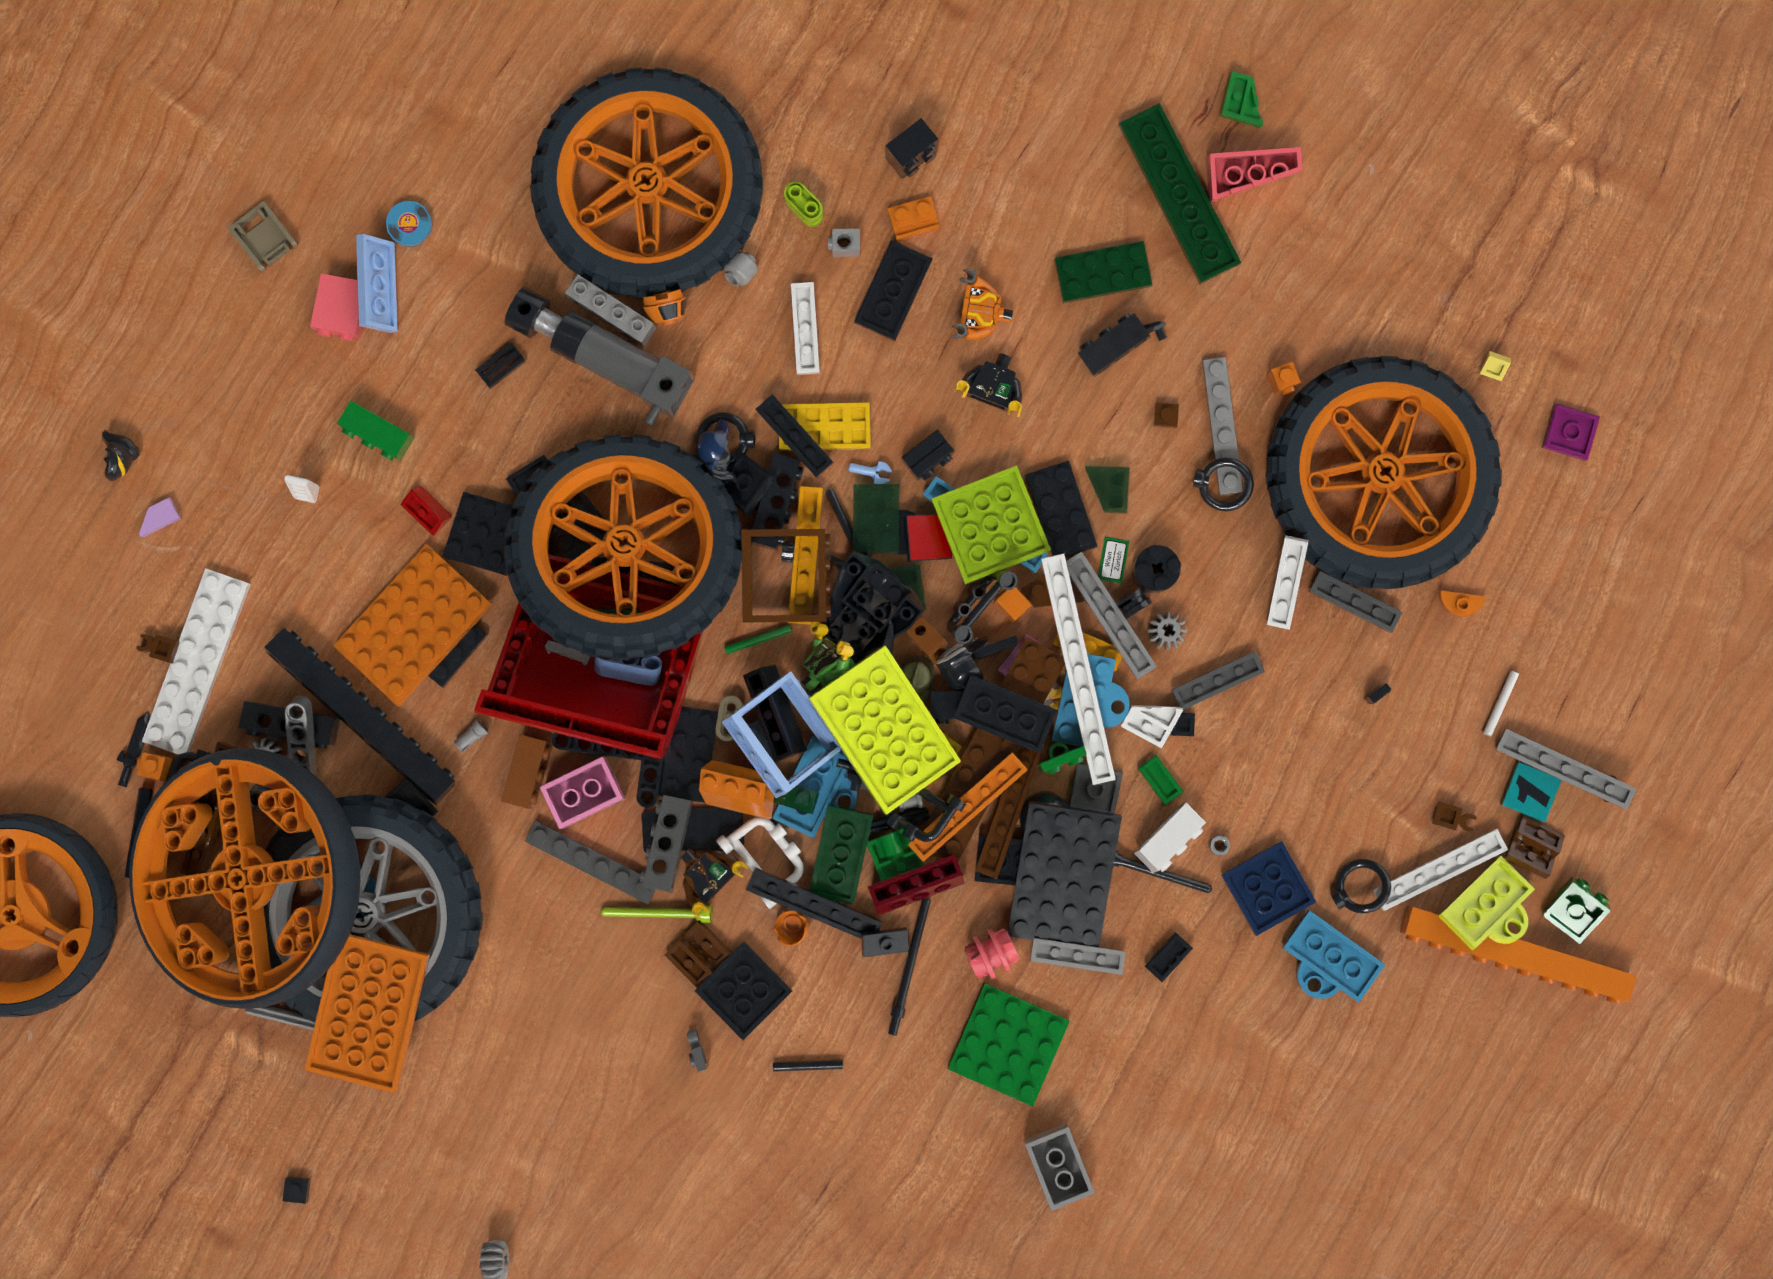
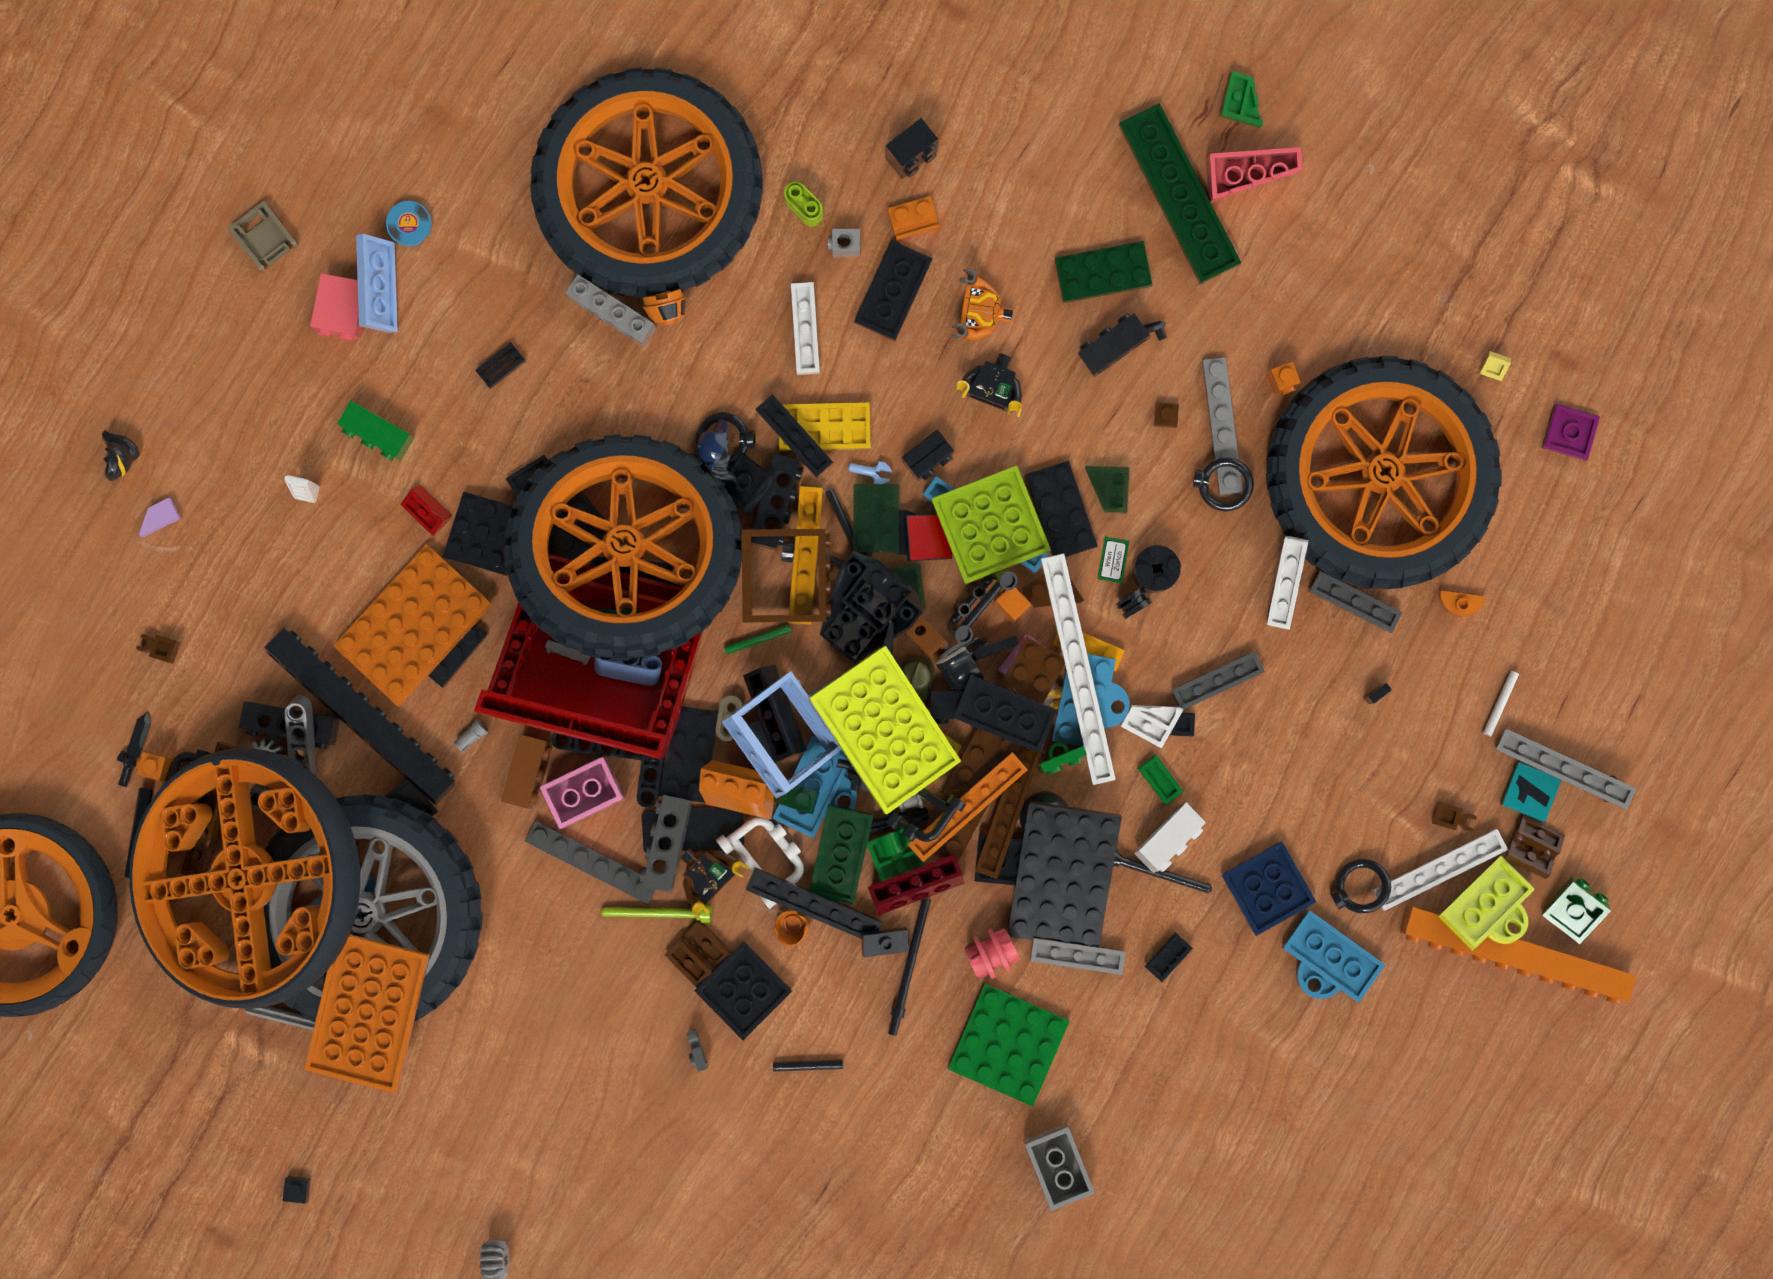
white plate [142,568,251,754] -> none
dark grey piece [504,287,695,425] -> none
light grey head [724,252,758,287] -> none
torso [801,622,856,692] -> none
light grey plate [1066,552,1157,680] -> none
dark grey tile [1068,763,1123,814] -> none
light grey gear [1147,611,1187,651] -> none
light grey axle [1208,835,1230,856] -> none

